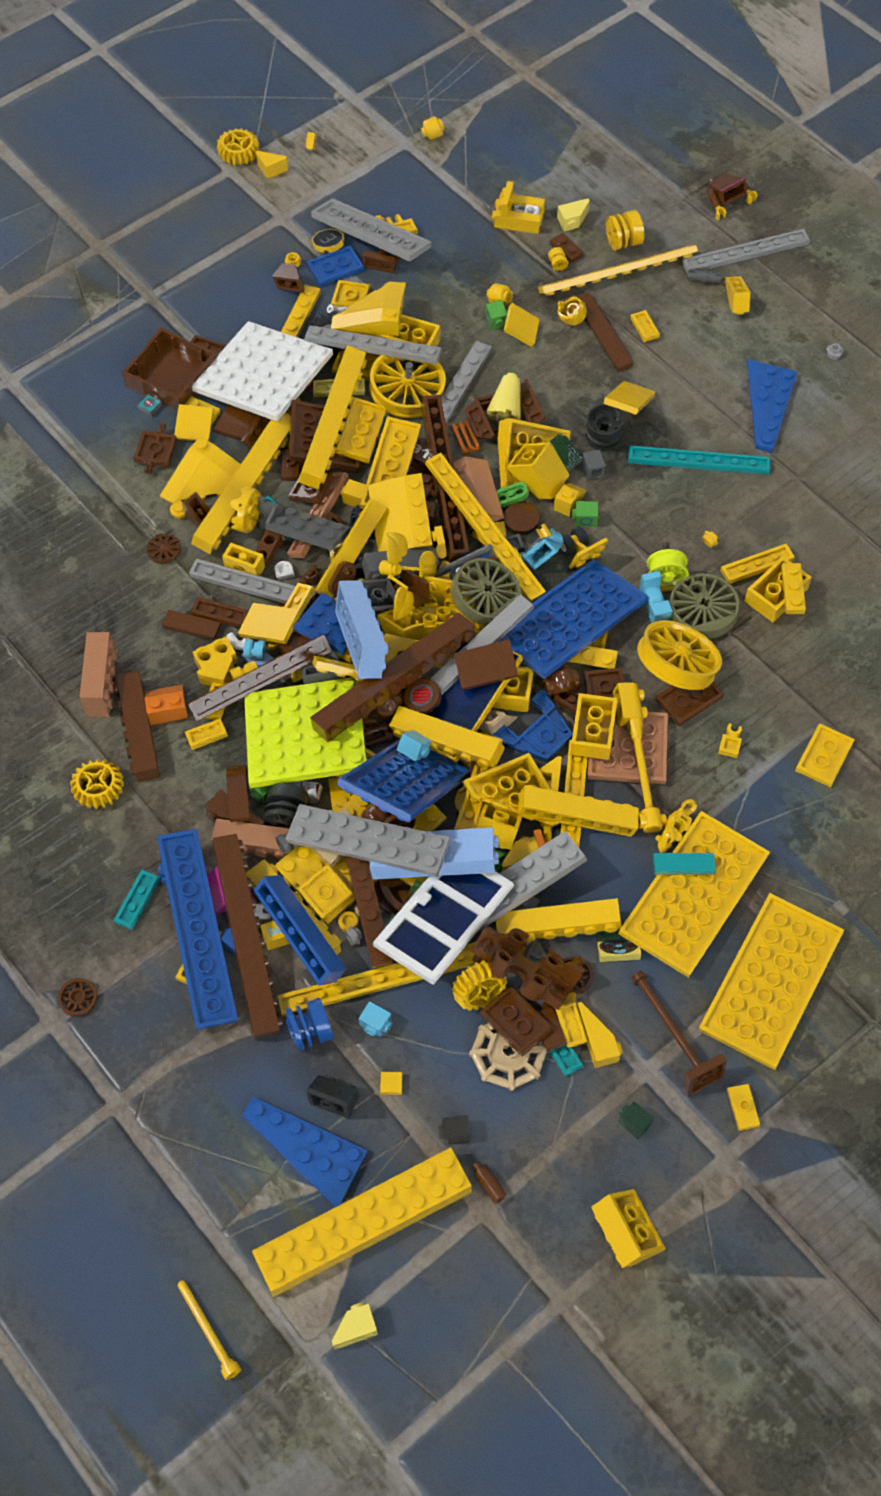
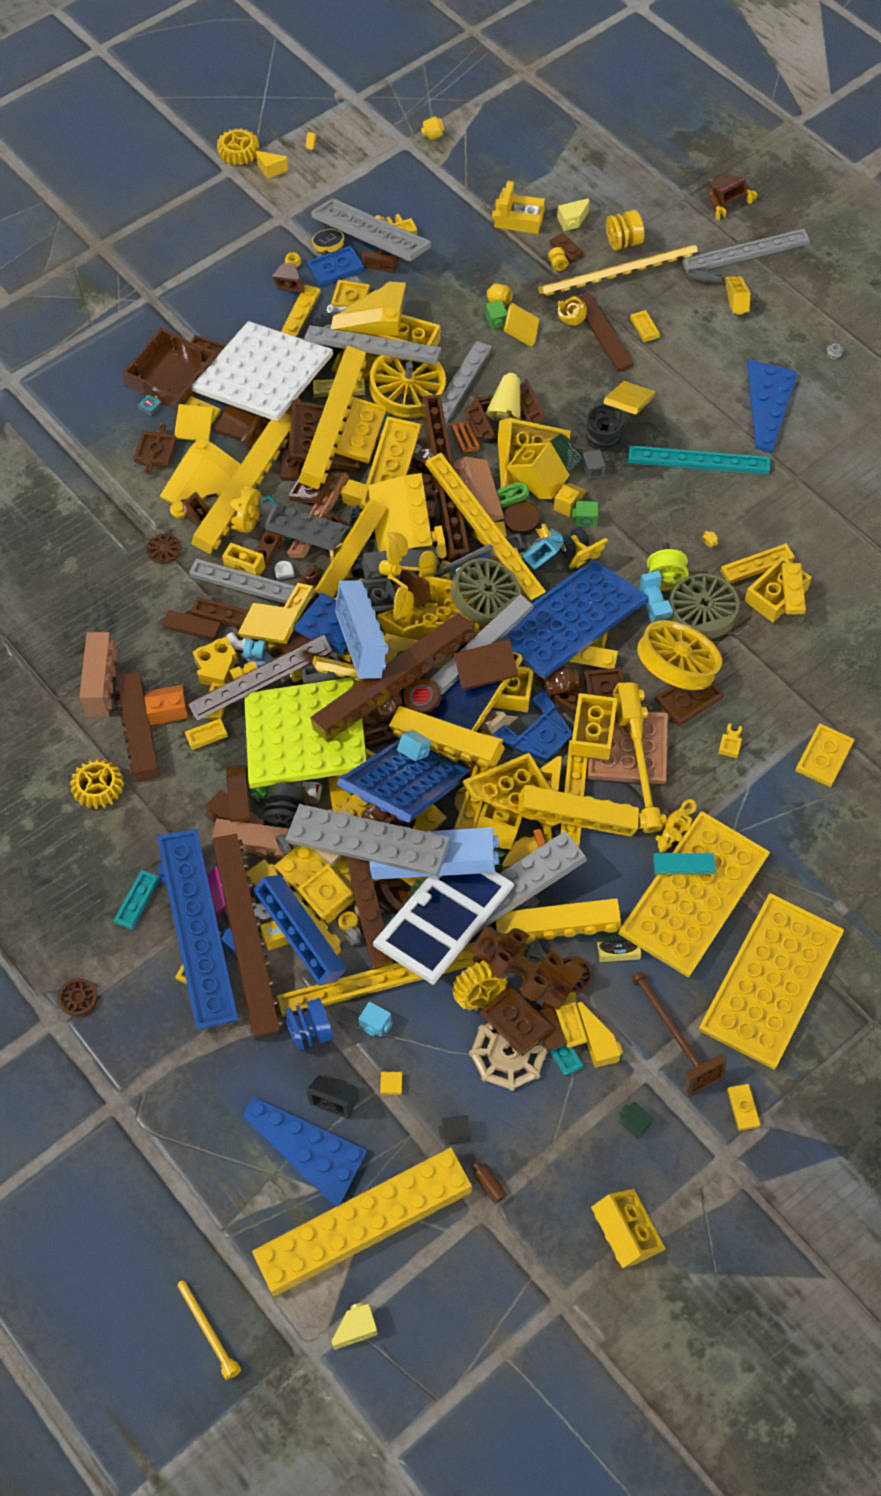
reddish brown plate [328,561,356,596] -> none

